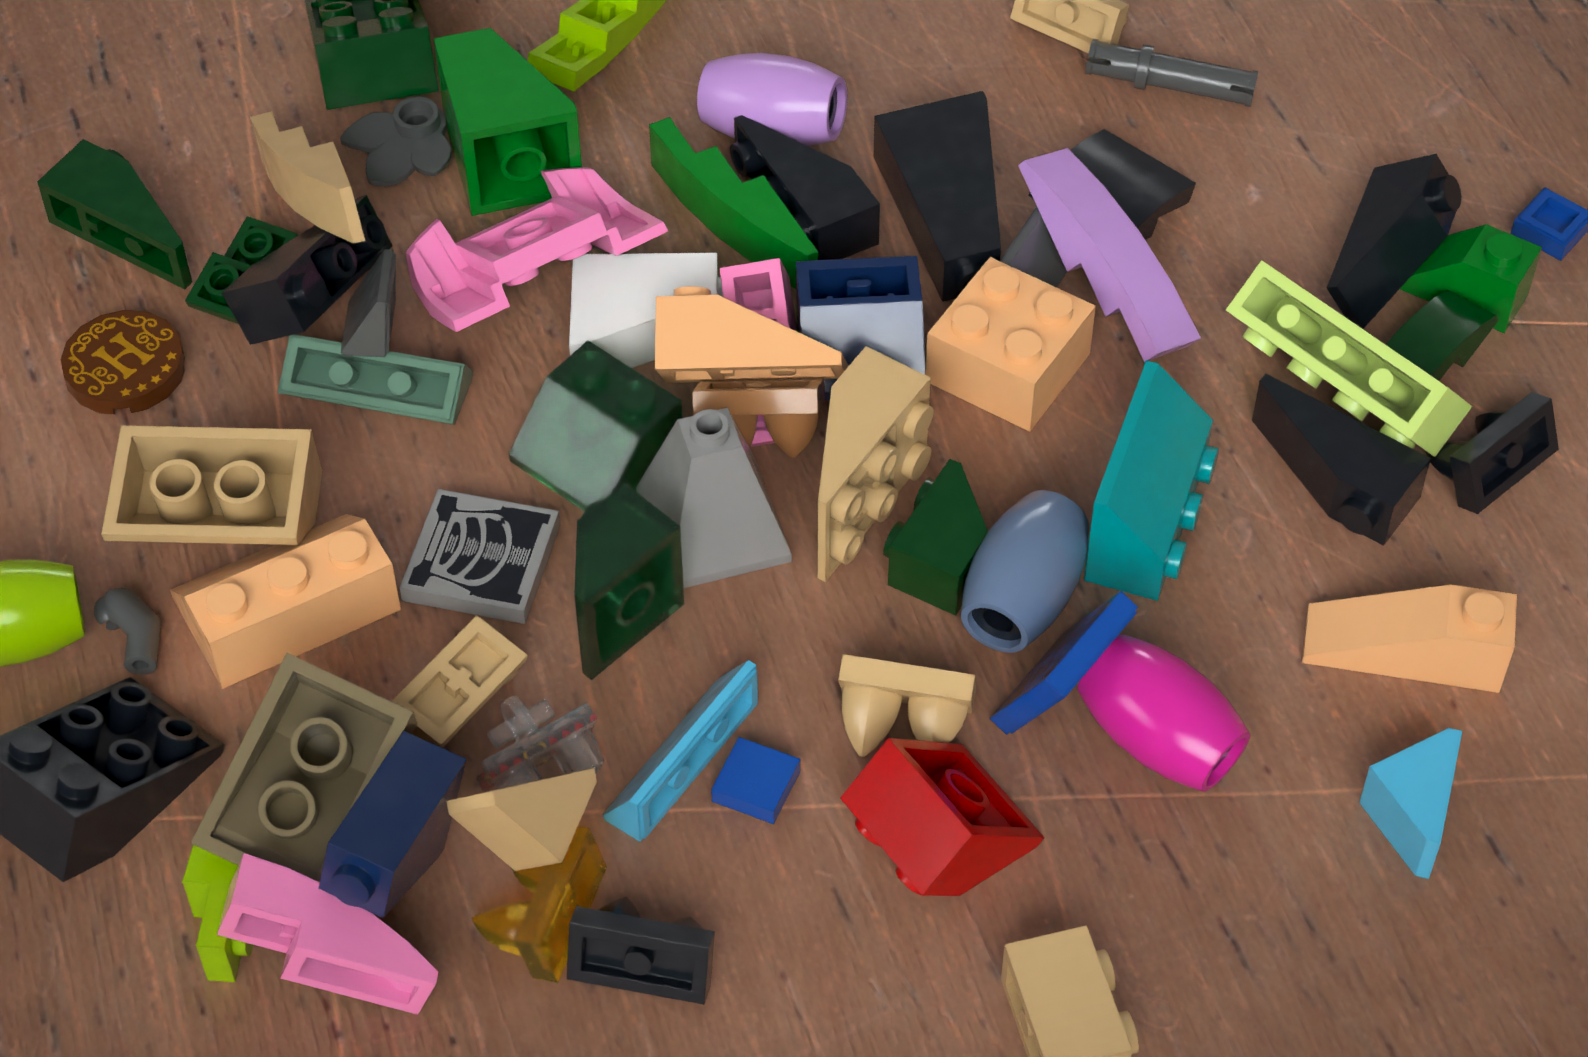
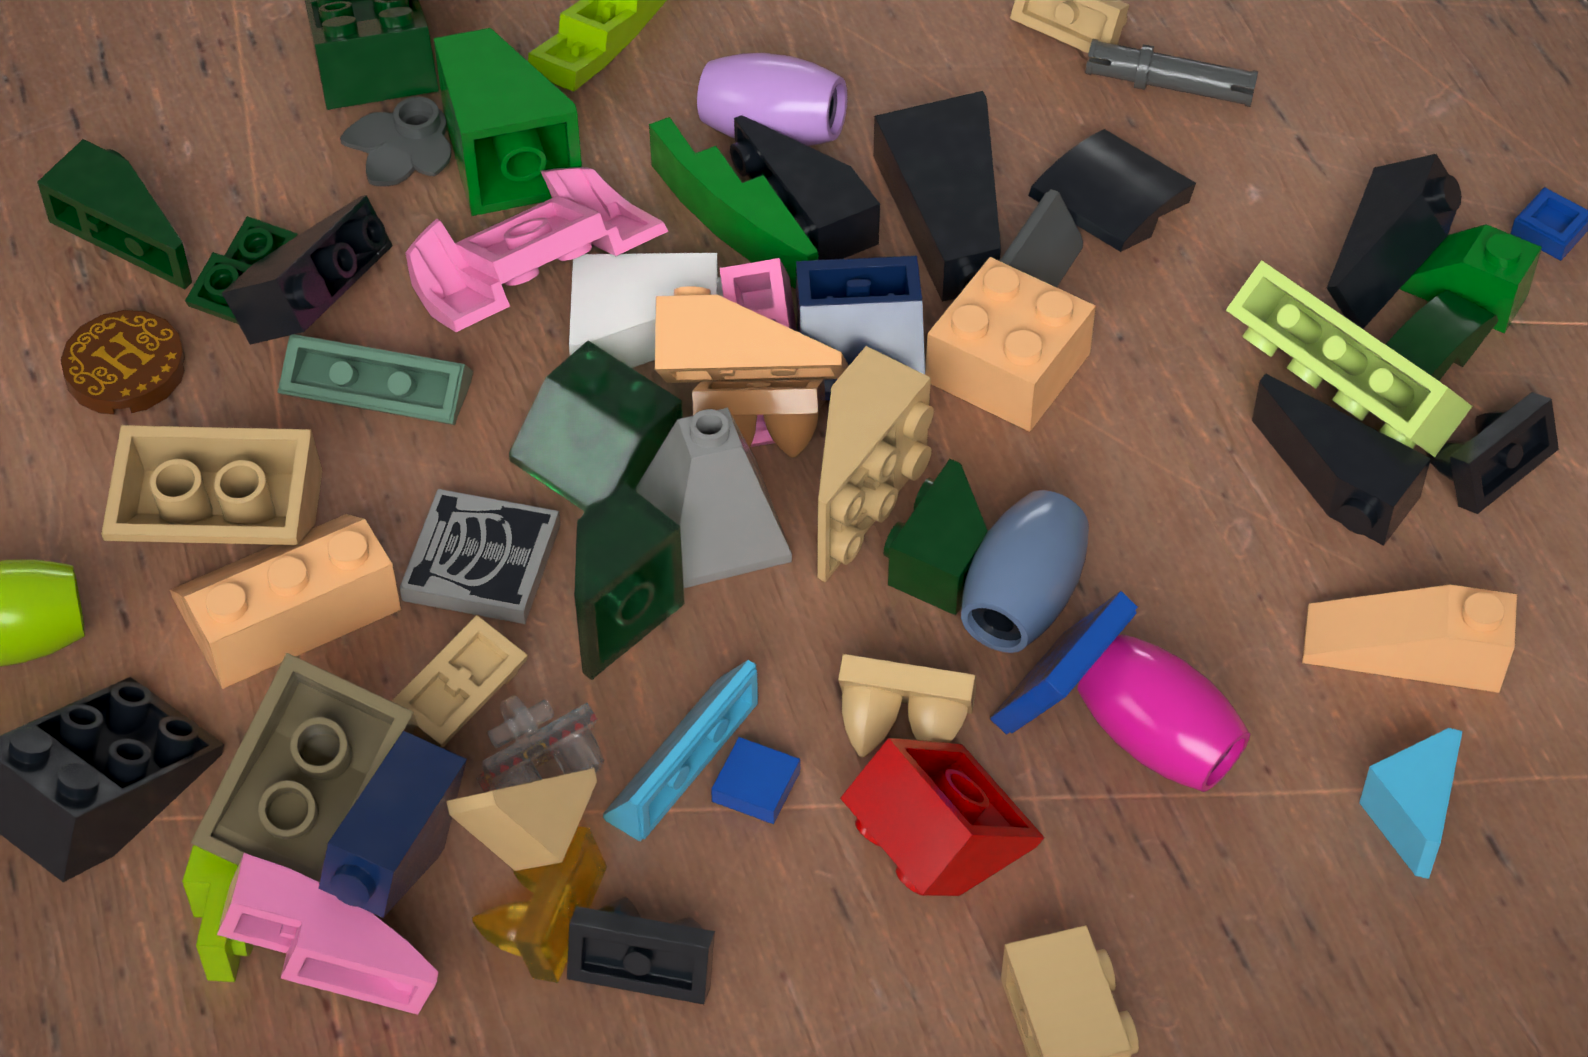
dark grey arm [94,588,161,675] -> none
tan slope [250,111,365,244] -> none
dark grey slope [341,249,396,357] -> none
lavender slope [1018,148,1201,362] -> none
teal slope [1084,360,1219,601] -> none

